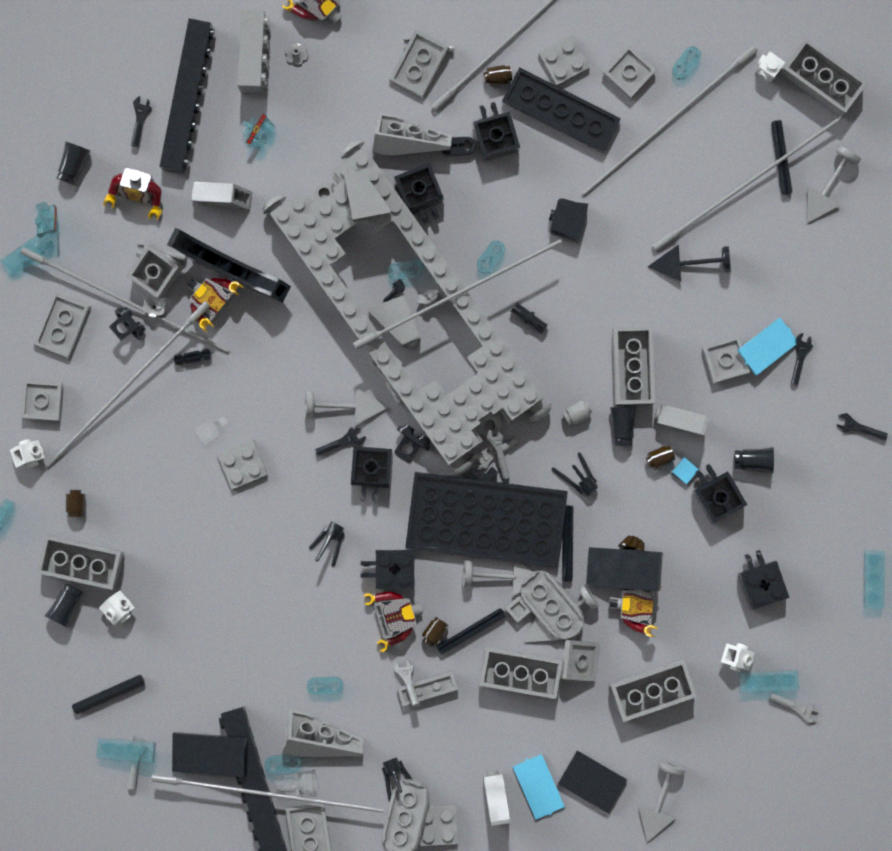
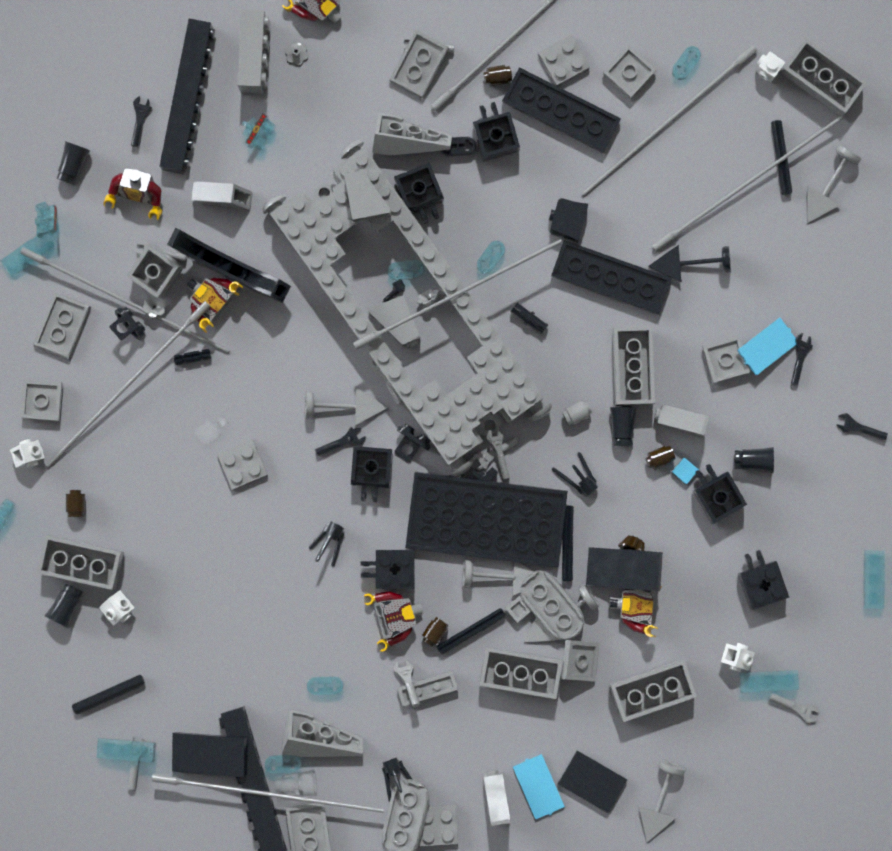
none -> black plate [551,240,672,315]

